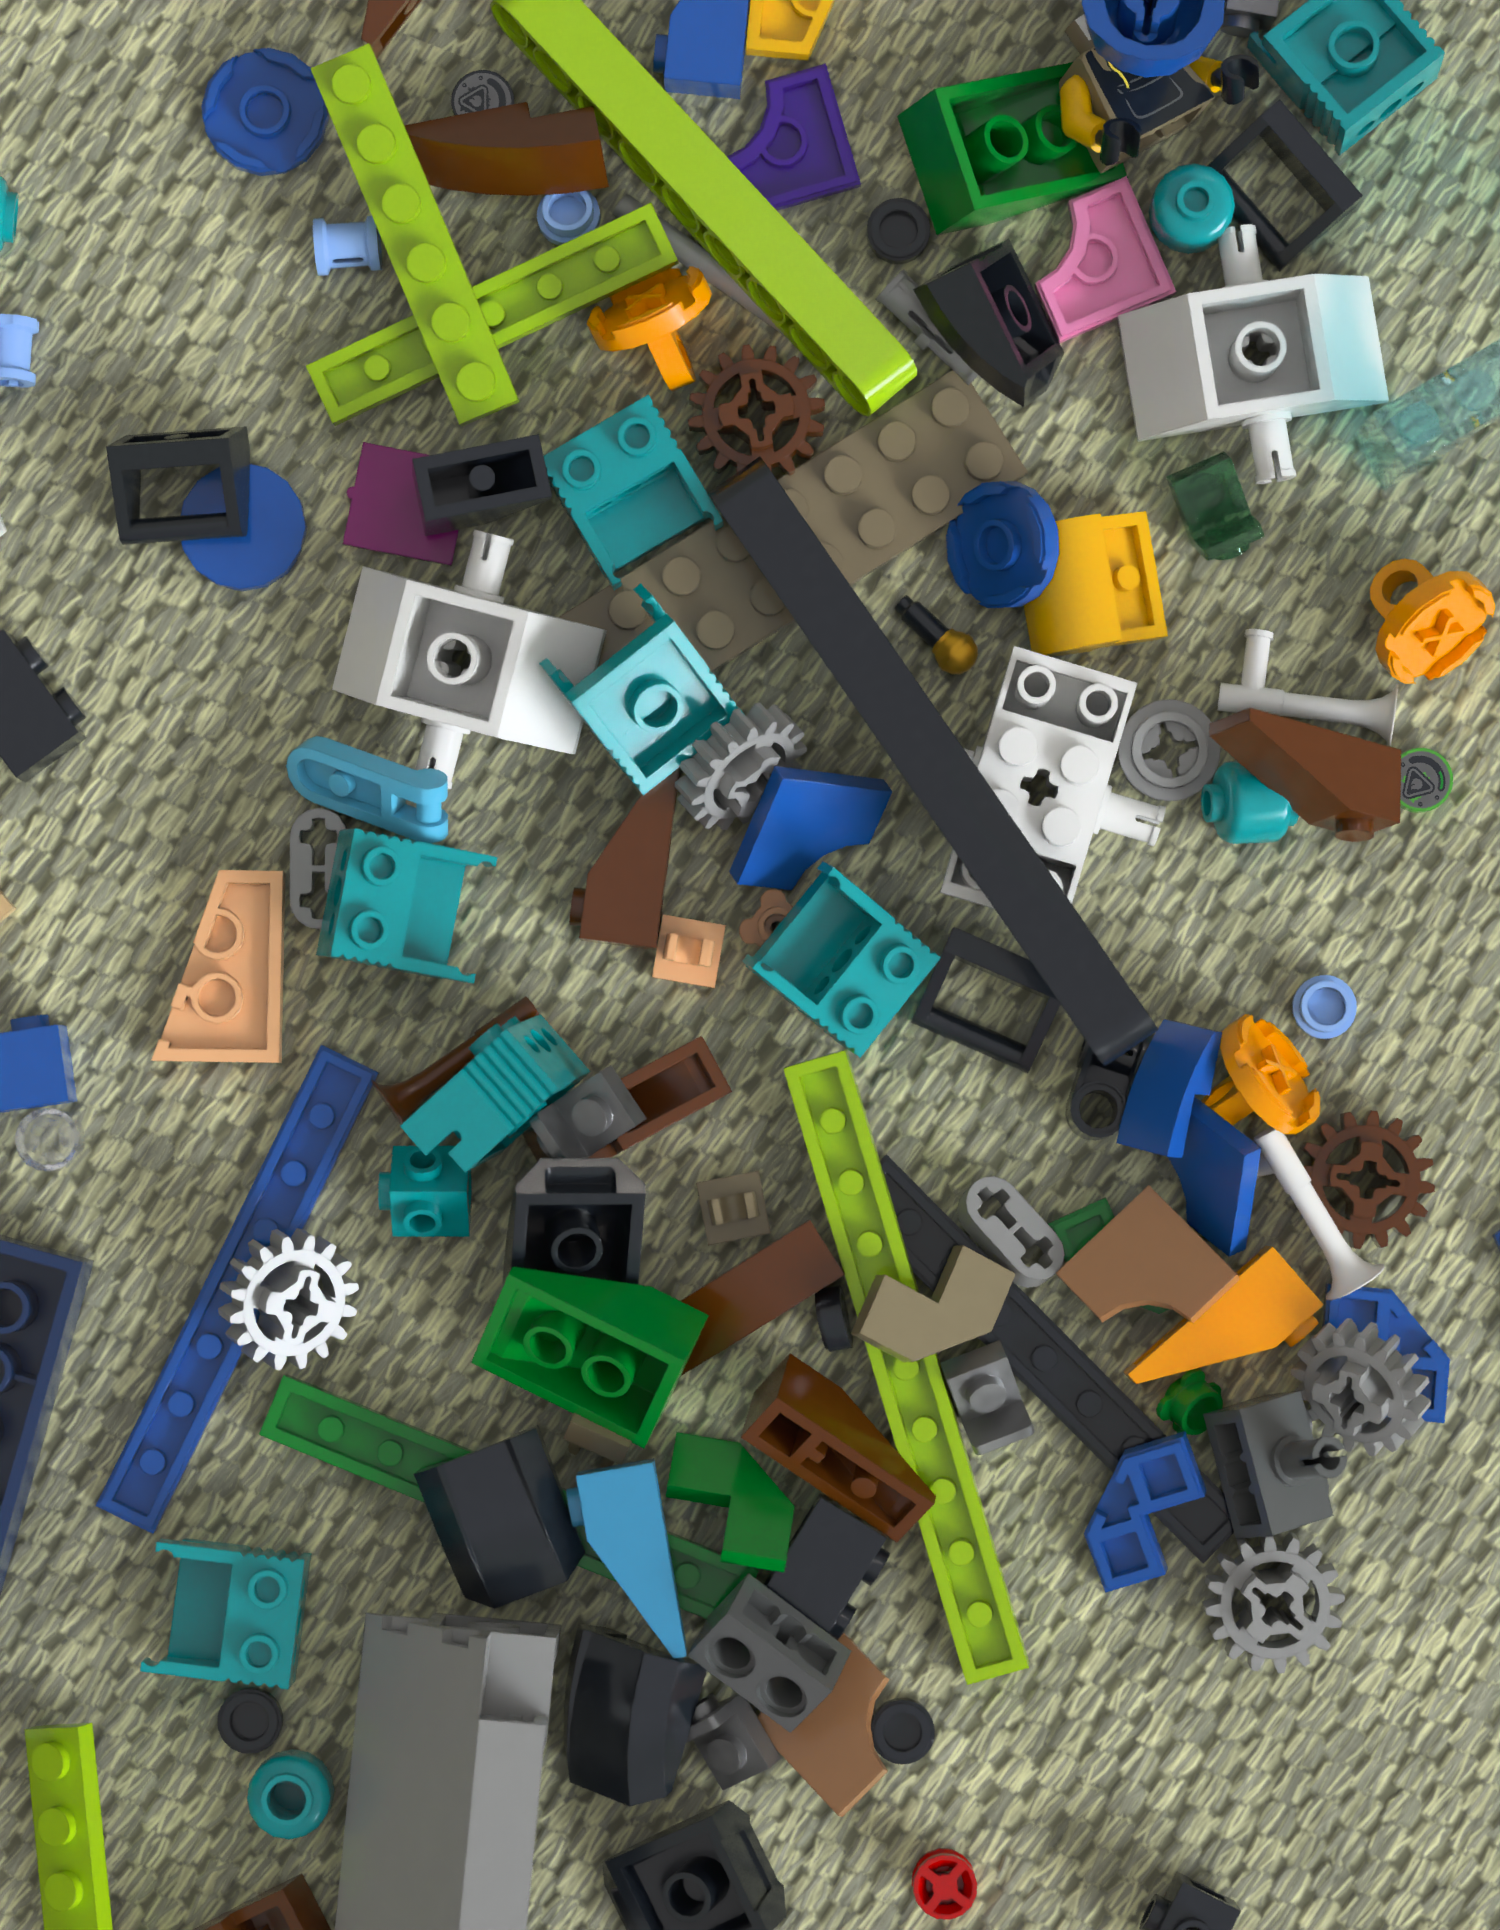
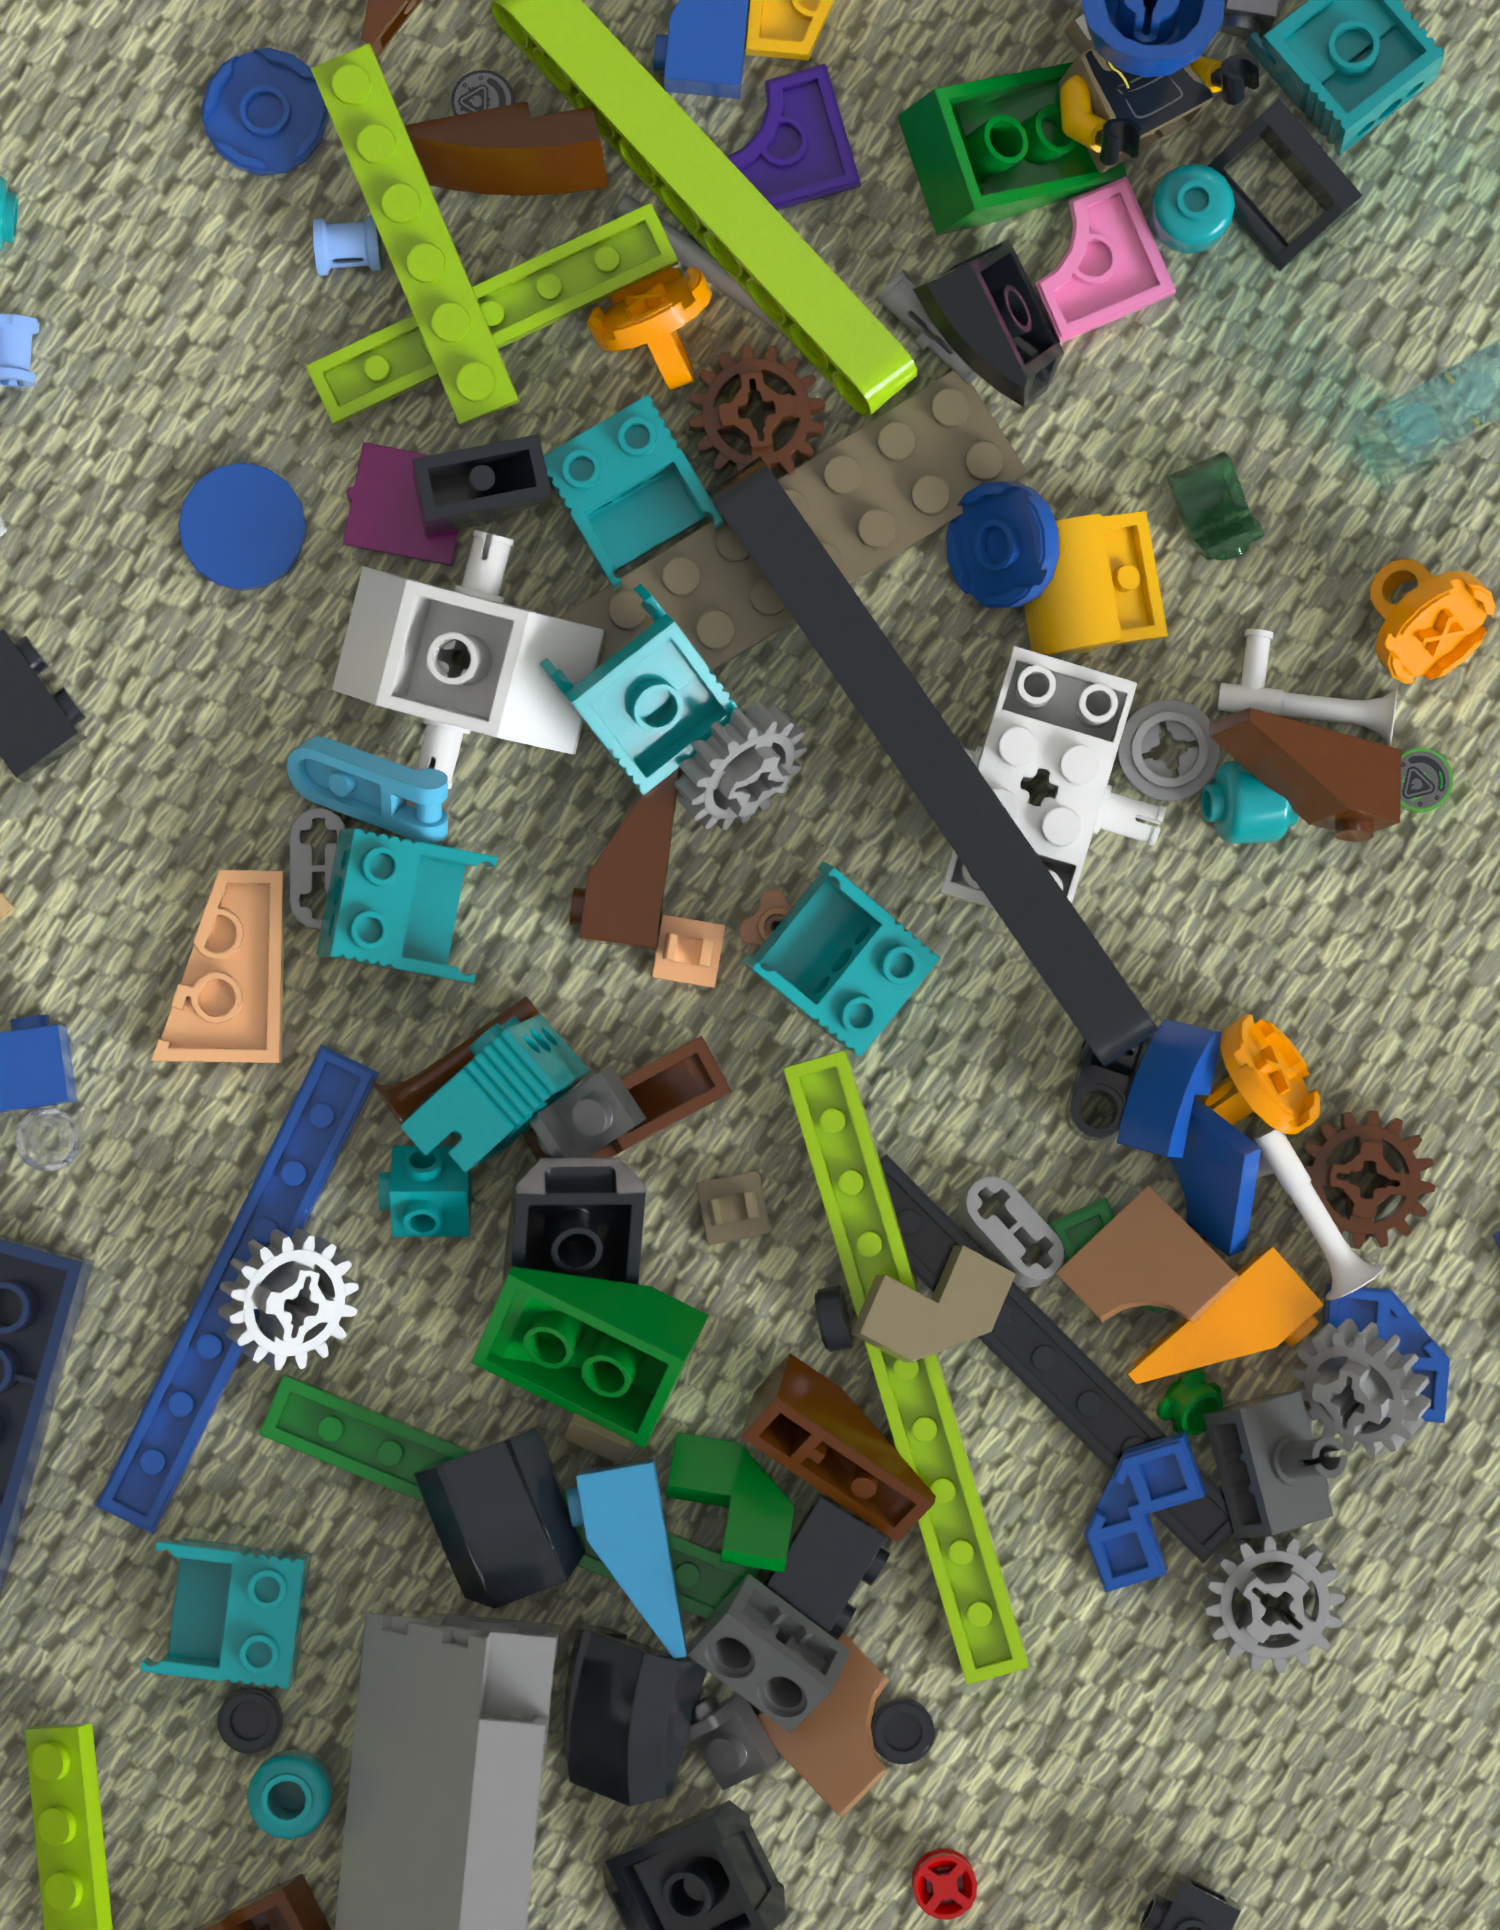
black tile [106,426,250,545] -> none
light blue plate [537,191,601,246] -> none
reddish brown slope [680,1219,845,1376] -> none
blue tile [729,766,892,890] -> none
black tile [867,198,930,264] -> none
piece [894,595,978,674] -> none
black tile [911,927,1061,1074] -> none
flat silver bracket [940,1340,1034,1455] -> none
white slope [1117,224,1389,484] -> none
light blue plate [1292,975,1357,1039] -> none

